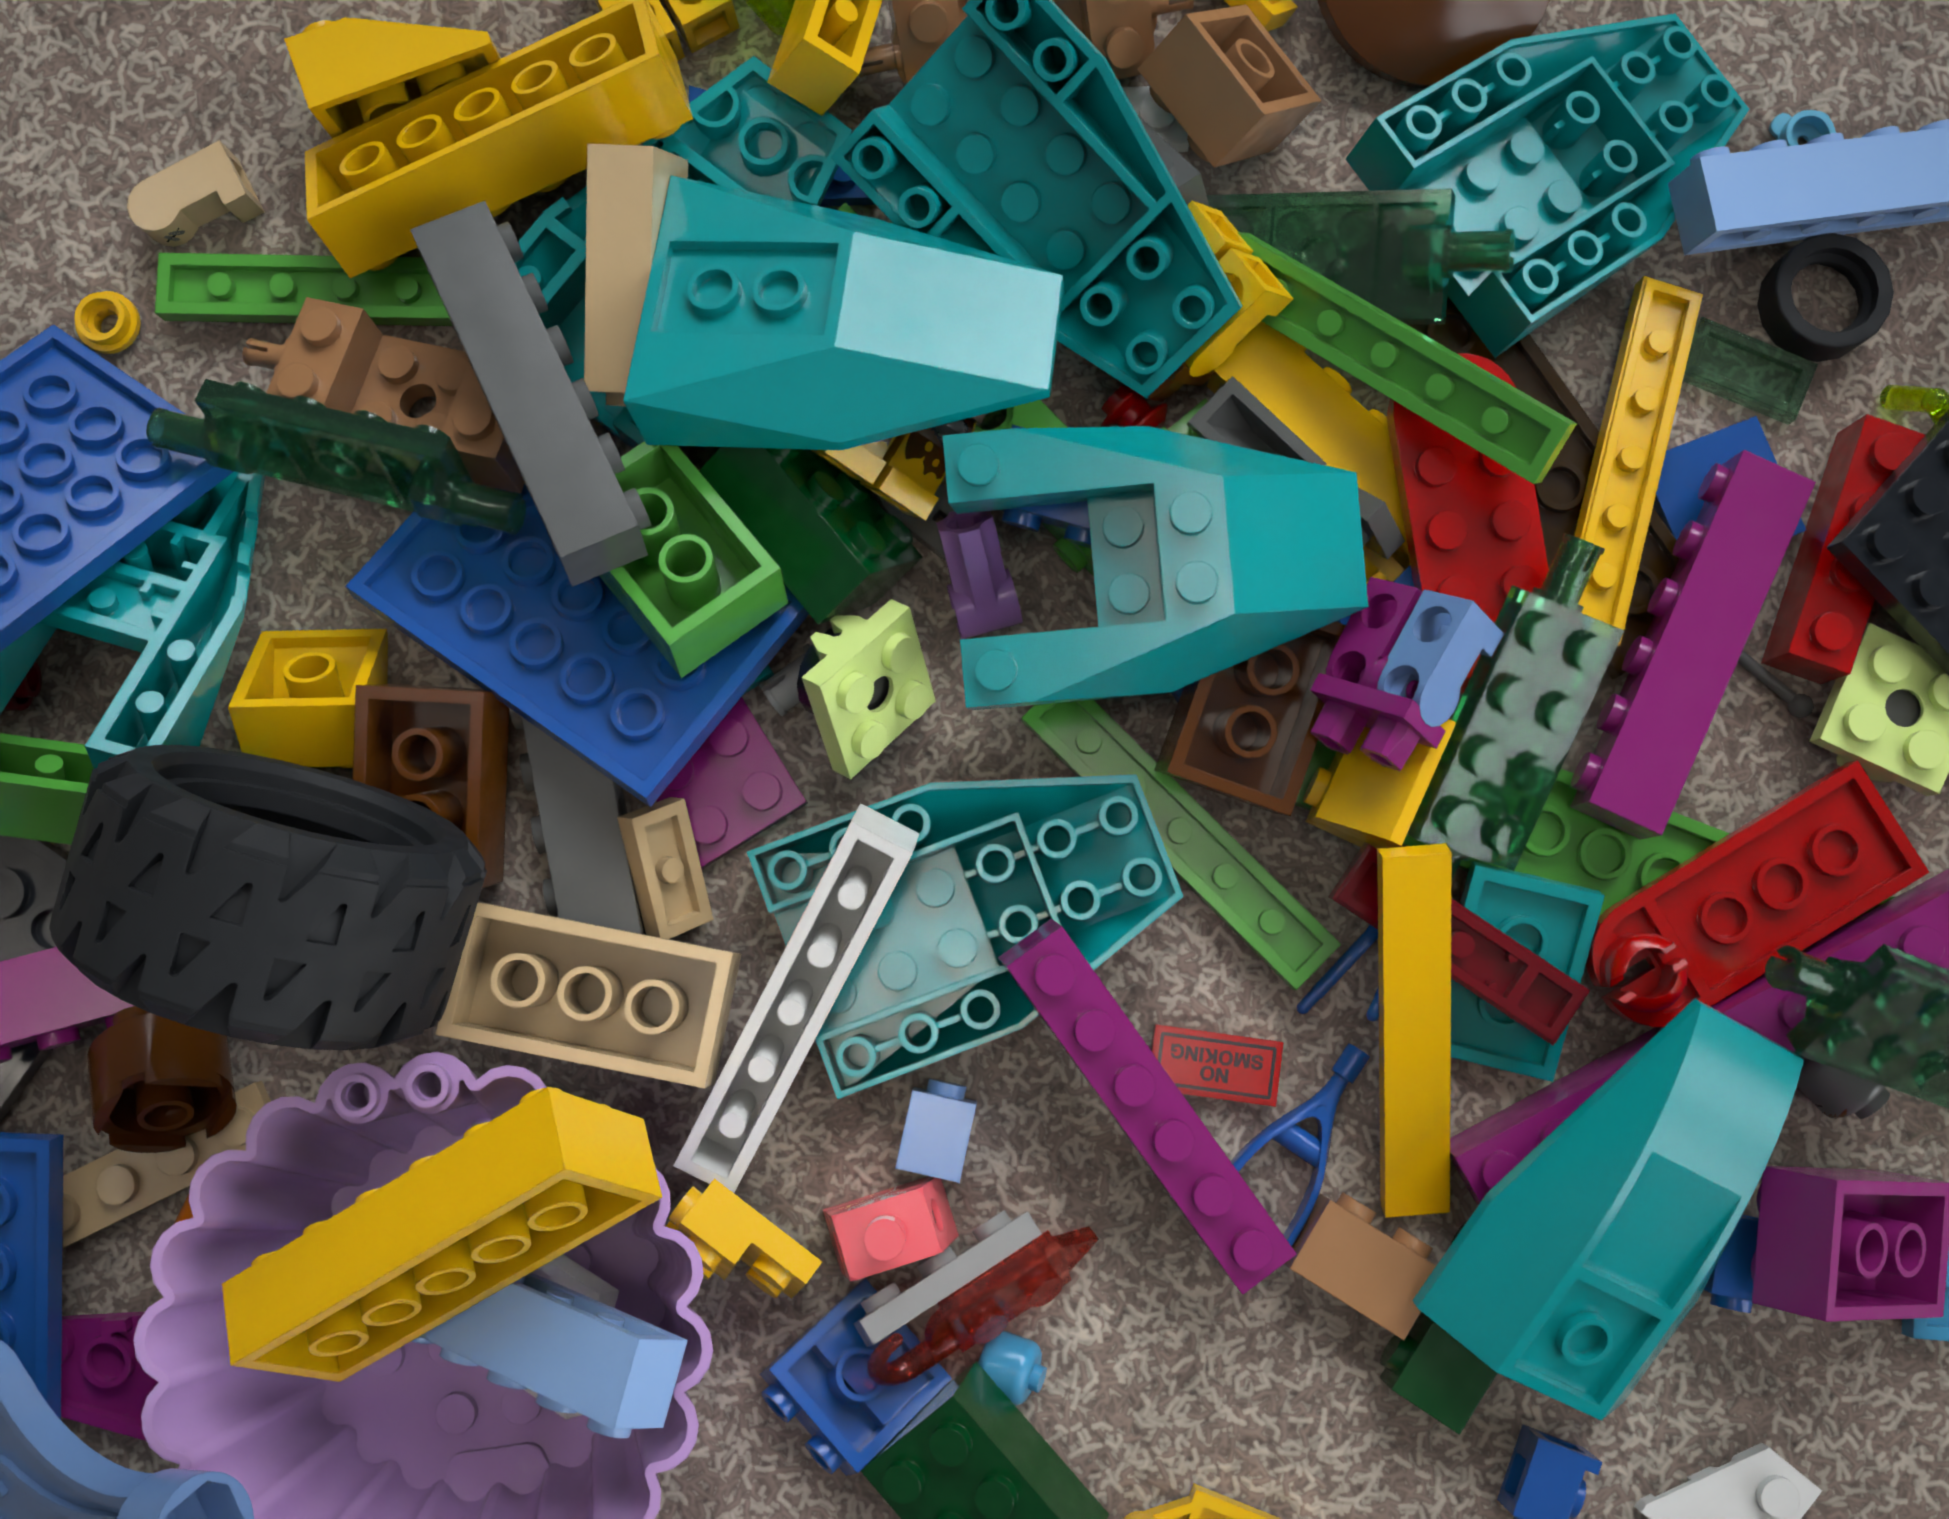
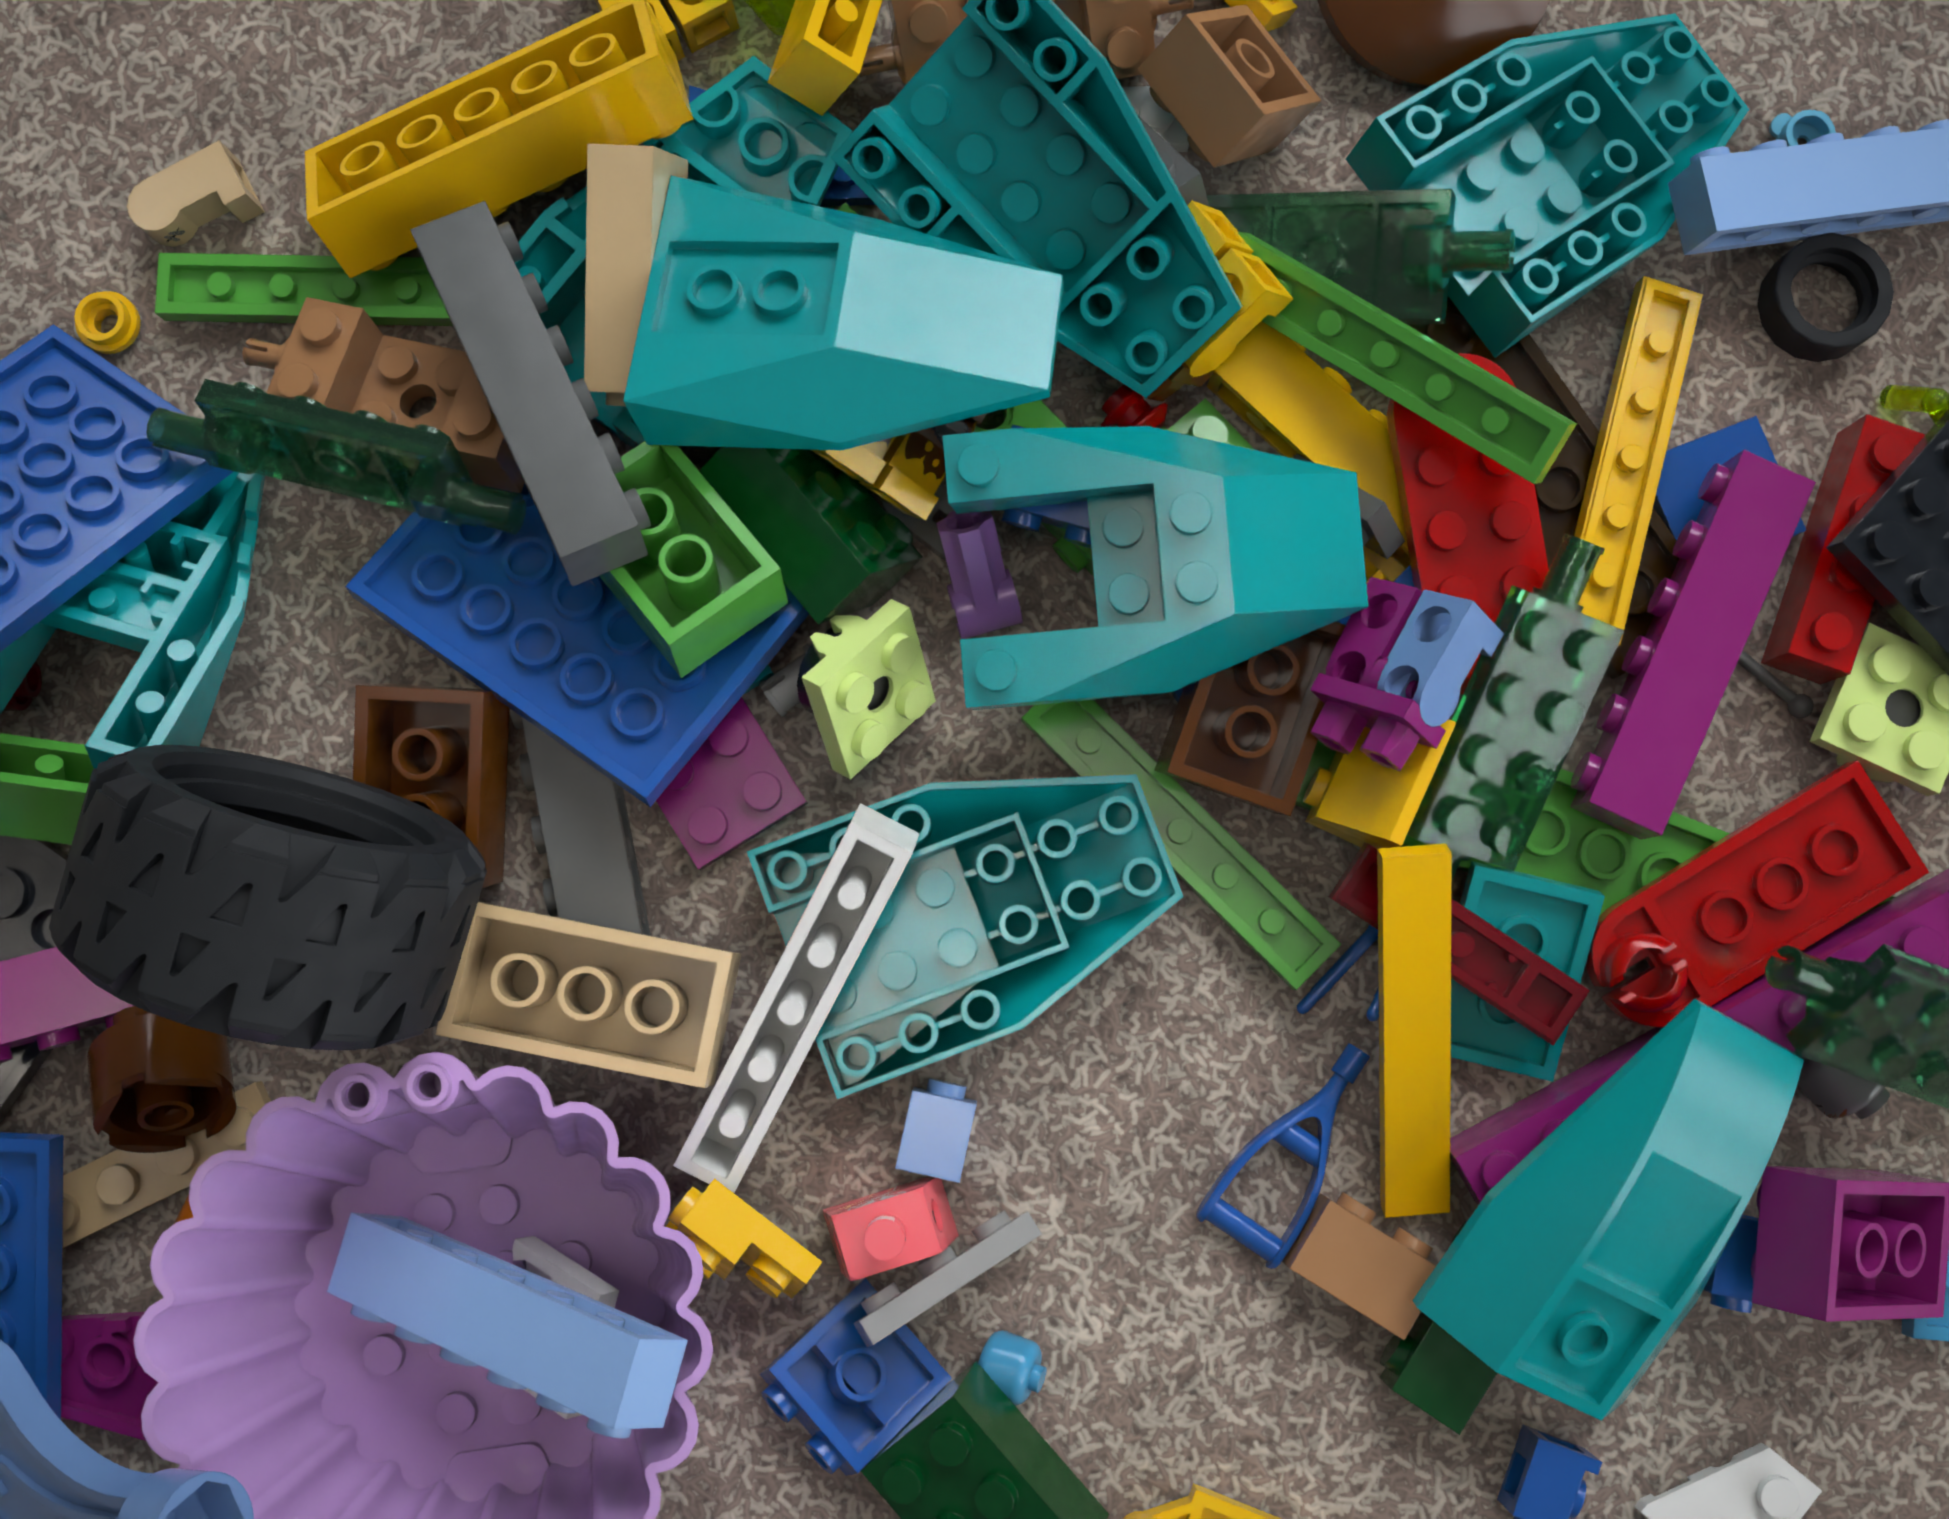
yellow brick [222,1087,662,1382] -> none
yellow slope [228,629,388,768] -> none
yellow slope [284,17,501,138] -> none
tan plate [617,797,714,939] -> none
clear red plate [867,1226,1099,1387] -> none
magenta brick [998,919,1297,1295] -> none
red tile [1151,1024,1284,1107] -> none
dark grey slope [1187,376,1327,465] -> none
clear green tile [1683,317,1818,425] -> none

